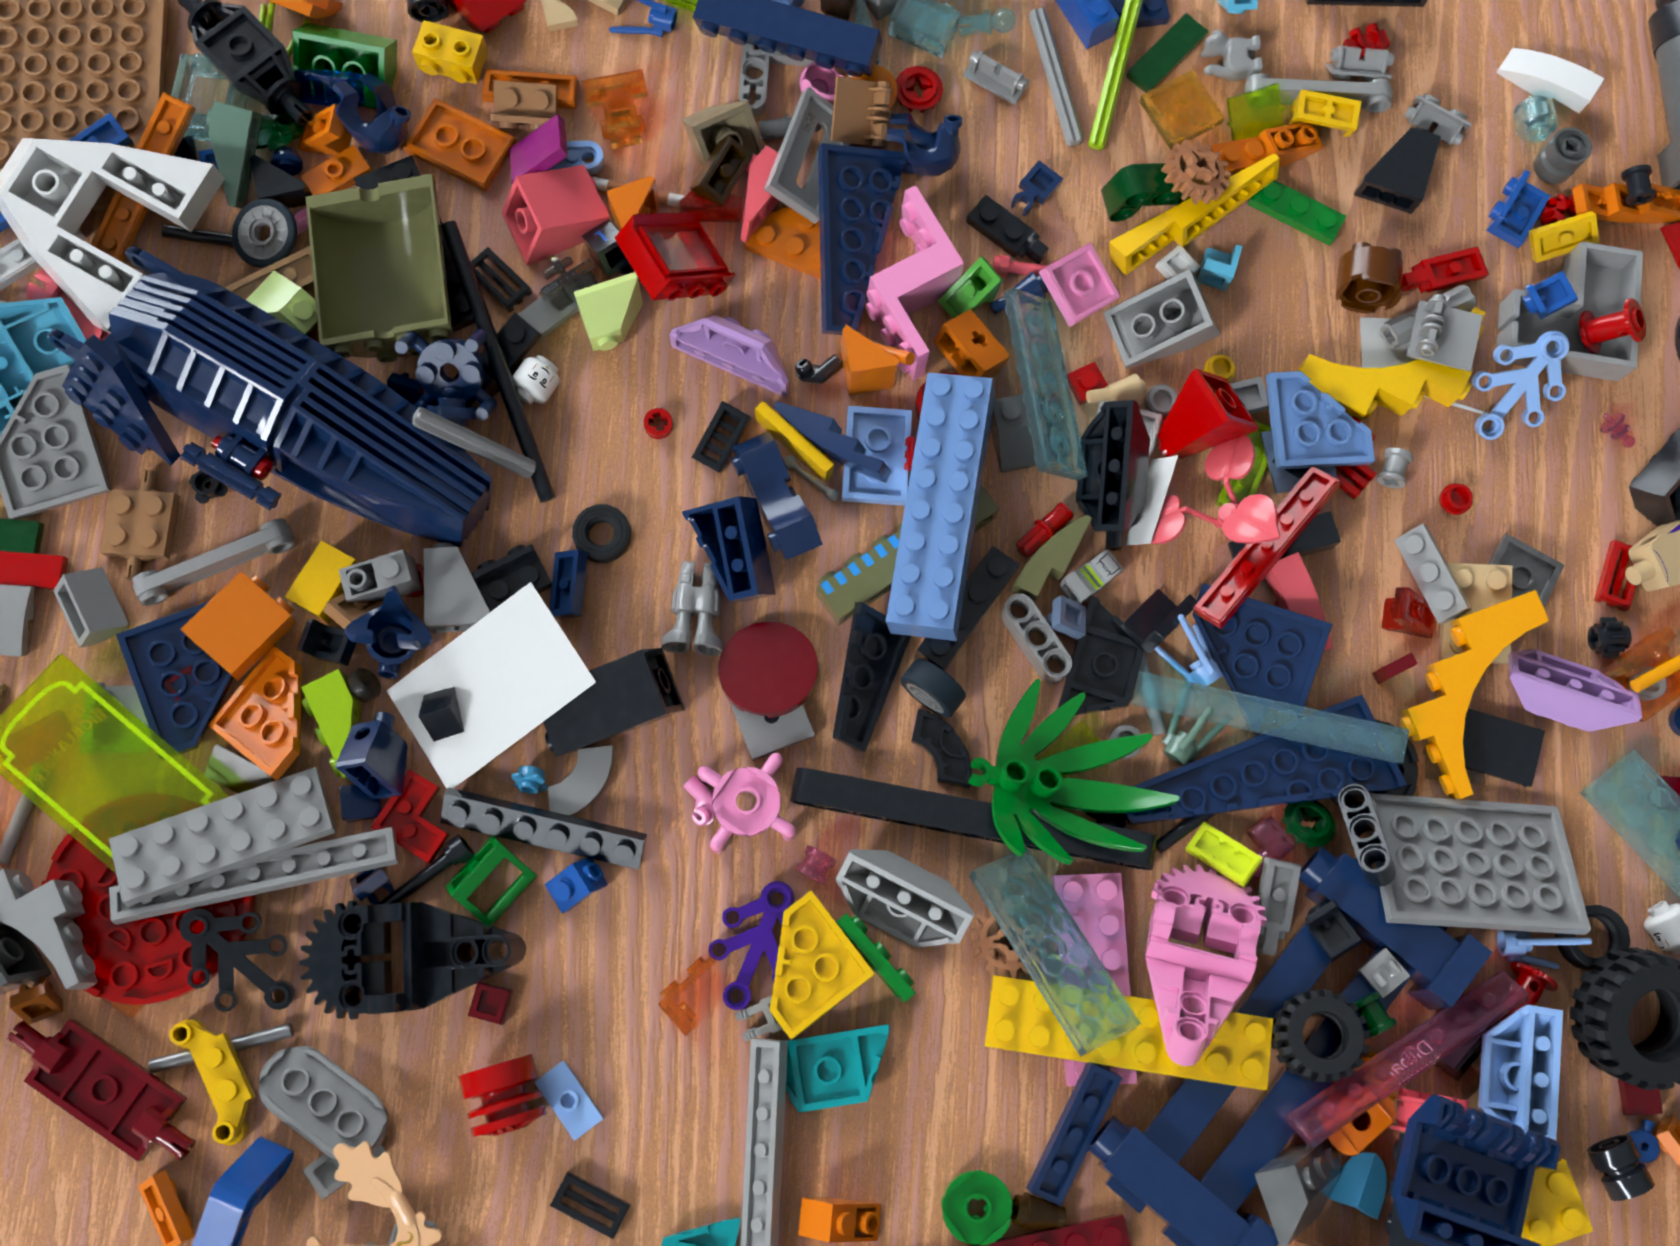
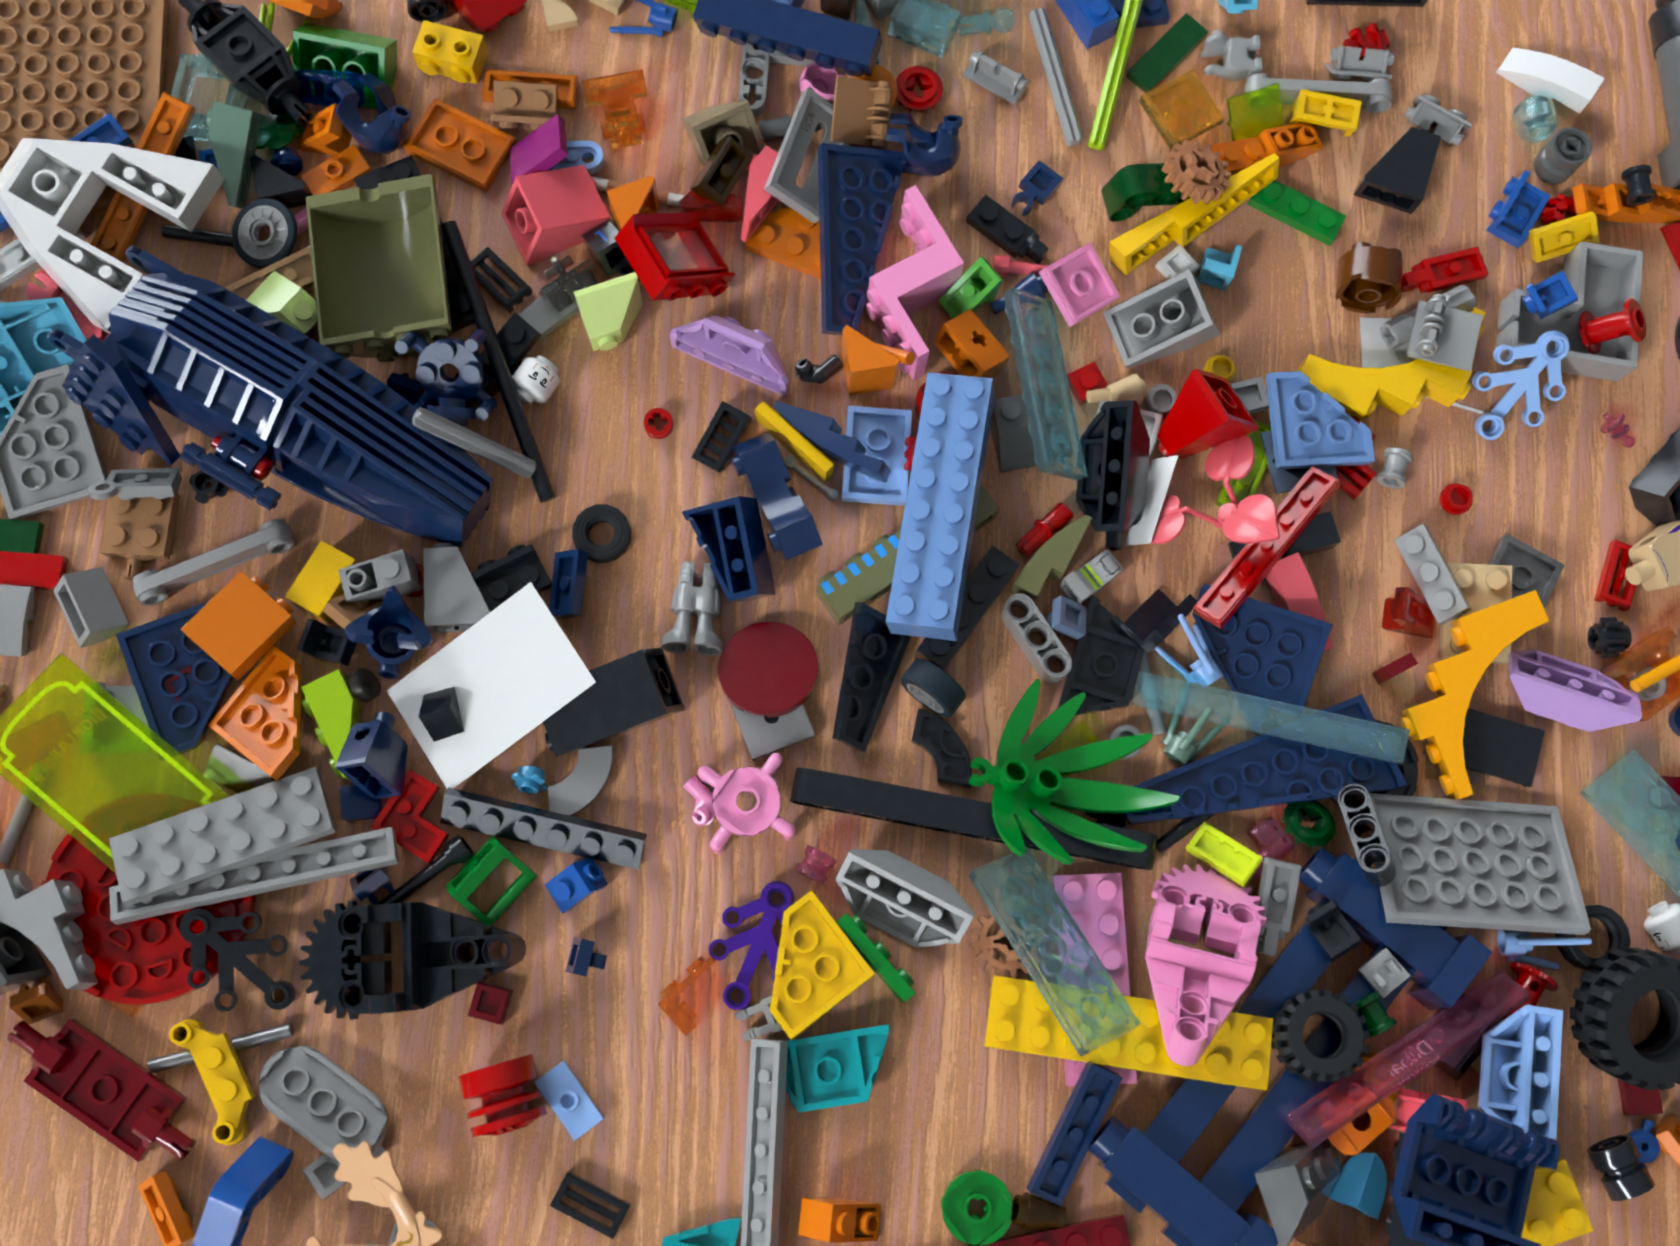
none -> light grey hinge [88,468,182,500]
none -> dark blue tile [565,937,607,977]

